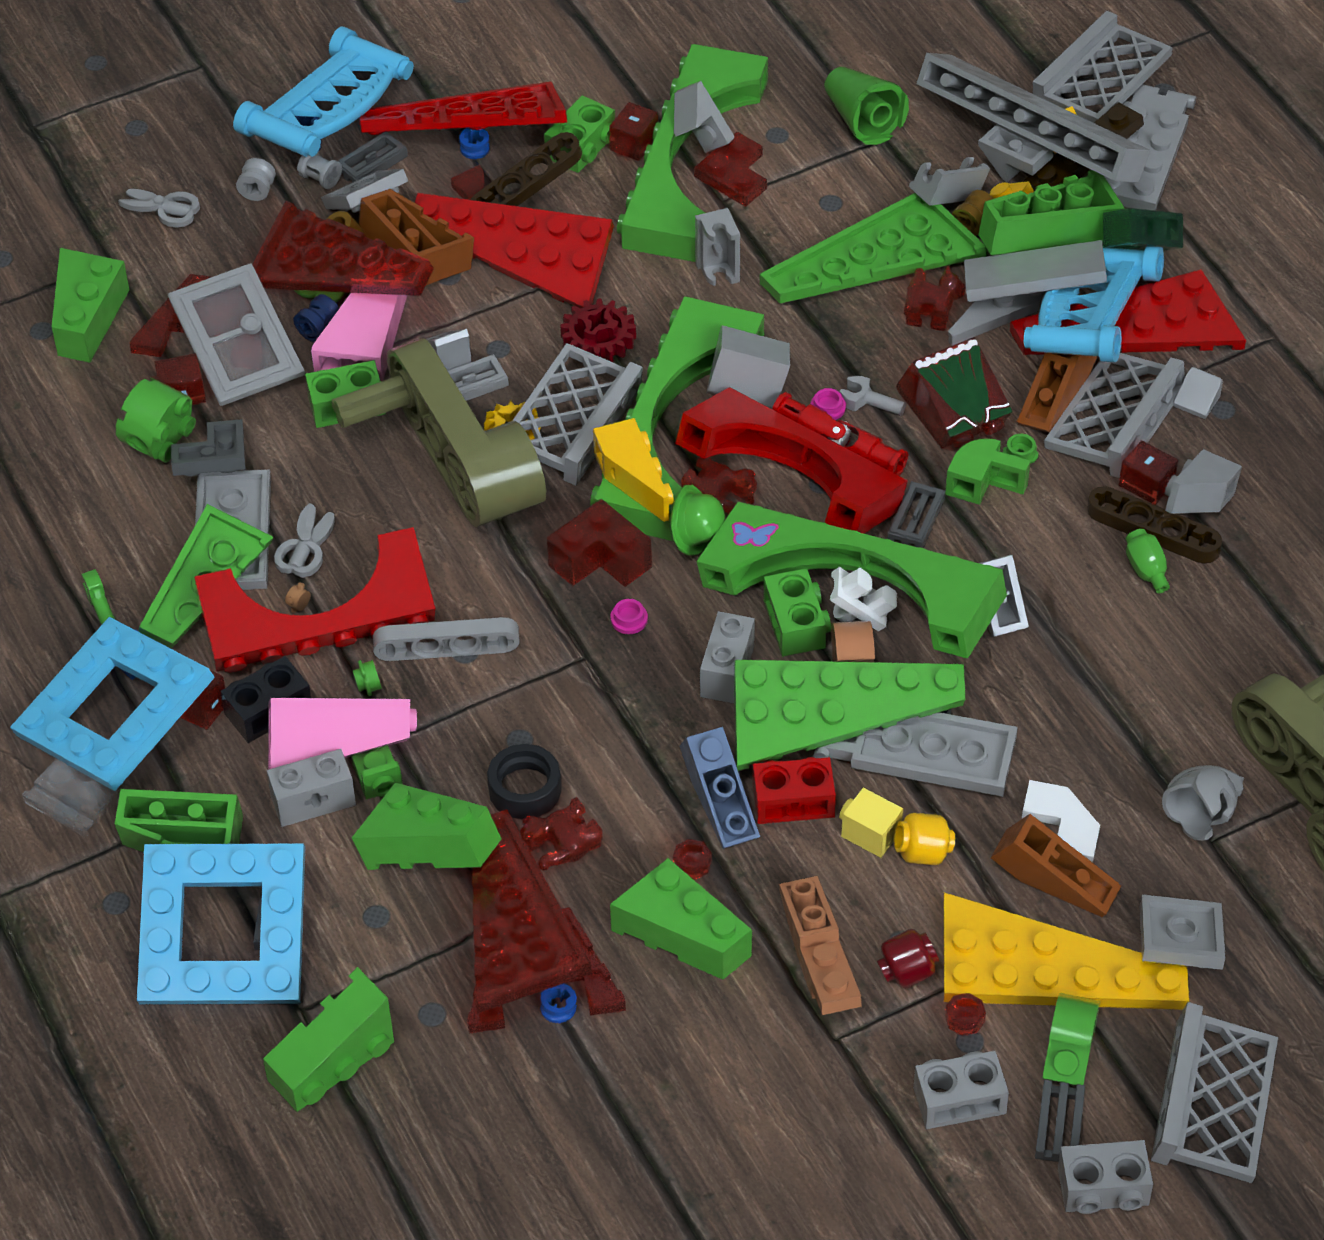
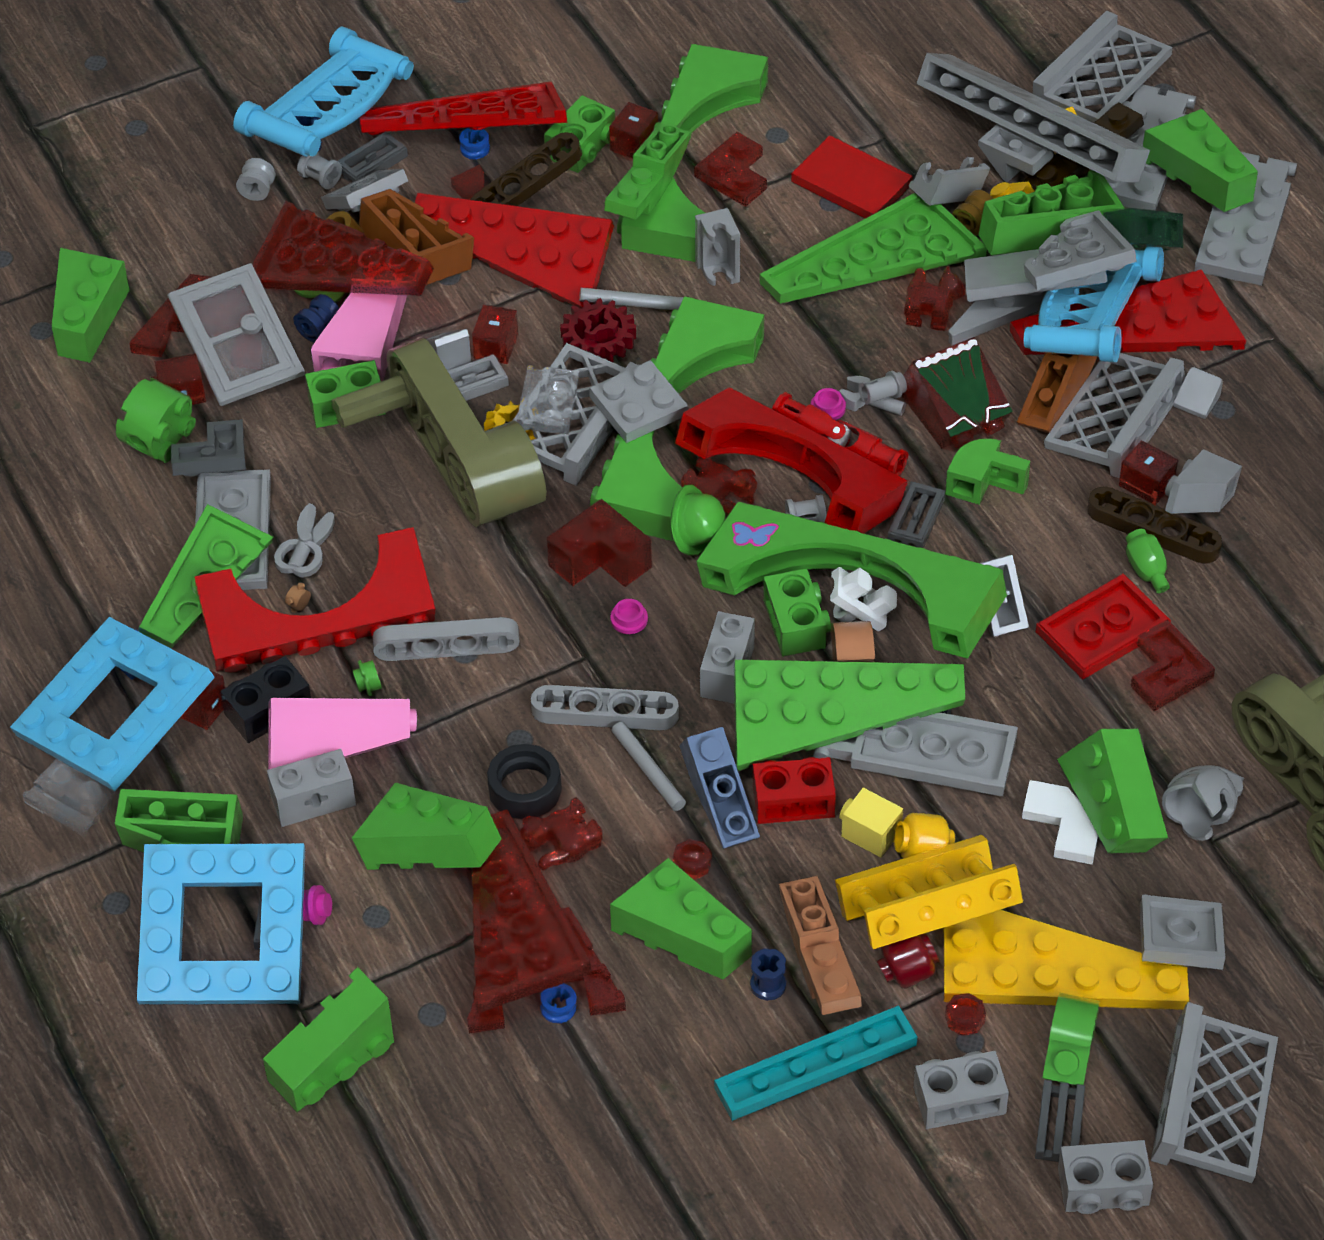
bright green bar [81,569,115,625] -> none
light grey piece [118,189,200,228] -> none
bright green bracket [351,745,402,800] -> none
yellow slope [593,418,674,522] -> none
light grey slope [674,81,735,153] -> none
light grey slope [706,325,790,409] -> none
bright green cone [824,67,909,145] -> none
dark orange slope [991,814,1122,917] -> none
bright green plate [1003,434,1038,463] -> none
none -> dark pink plate [303,885,332,925]
none -> clear red brick [472,305,518,364]
none -> clear plate [517,365,579,435]
none -> light grey beam [531,685,679,730]
none -> light grey bar [579,288,684,310]
none -> light grey plate [589,360,688,443]
none -> bright green slope [604,123,691,220]
none -> light grey bar [611,722,686,811]
none -> teal plate [714,1005,918,1121]
none -> dark blue bush [750,948,786,1001]
none -> light grey bush [785,495,827,522]
none -> red tile [791,135,913,219]
none -> yellow fence [835,835,1023,949]
none -> light grey pin [859,371,907,405]
none -> light grey plate [1024,210,1137,290]
none -> red tile [1035,573,1171,680]
none -> bright green wedge [1057,729,1168,853]
none -> clear red plate [1131,619,1215,711]
none -> bright green wedge [1143,109,1258,212]
none -> light grey hinge [1194,152,1297,286]

